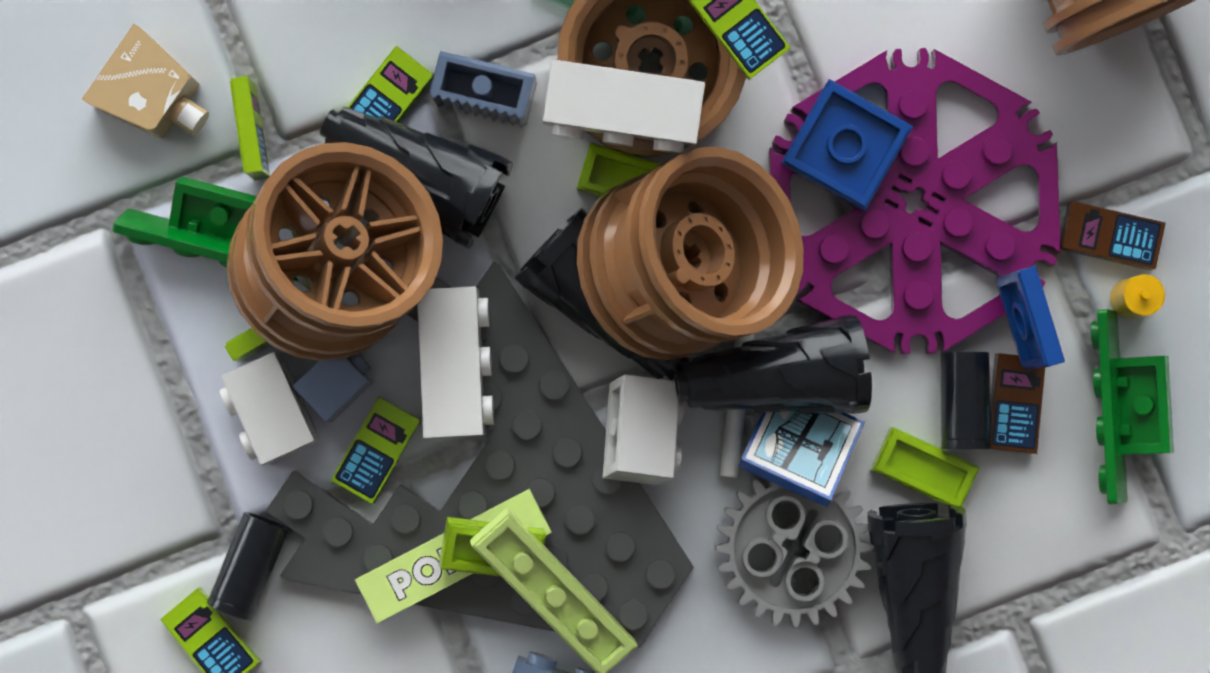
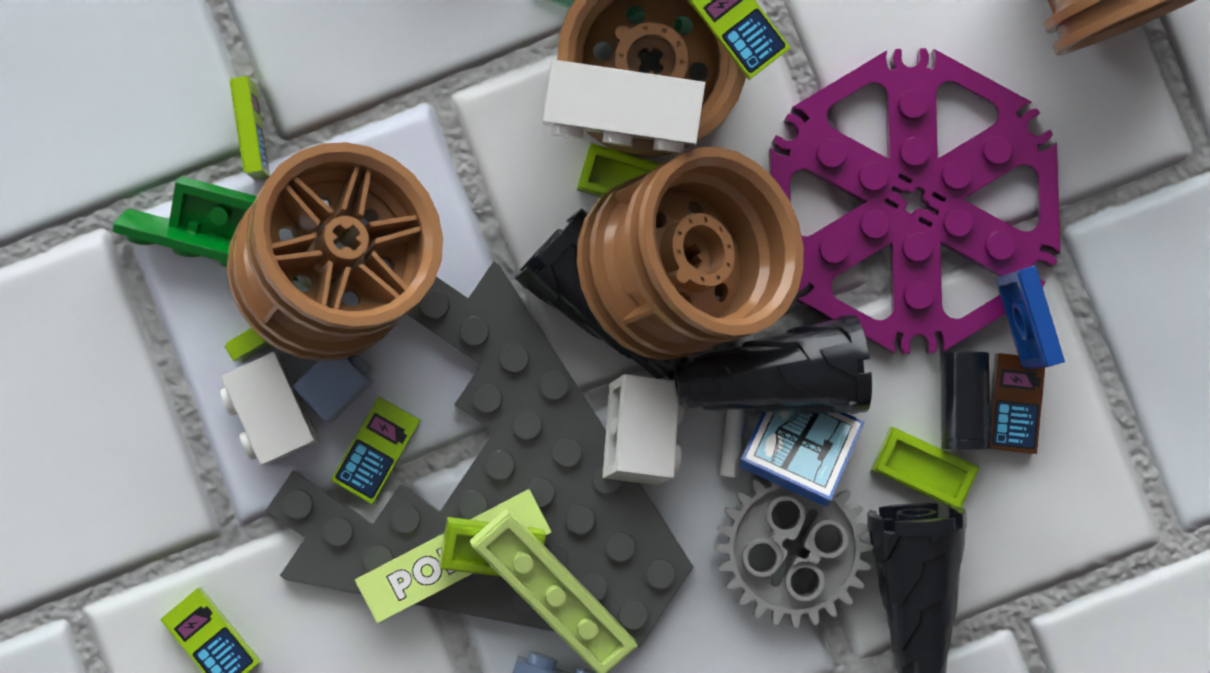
tan torso [82,24,209,138] -> none
black pin [207,512,289,620] -> none
black cone [320,107,513,249] -> none
tile [347,45,434,123] -> none
white brick [417,287,494,438] -> none
sand blue brick [430,51,537,128] -> none
blue tile [780,79,913,212] -> none
tile [1060,201,1166,270] -> none
green bracket [1091,309,1174,504] -> none
yellow piece [1110,274,1165,319] -> none

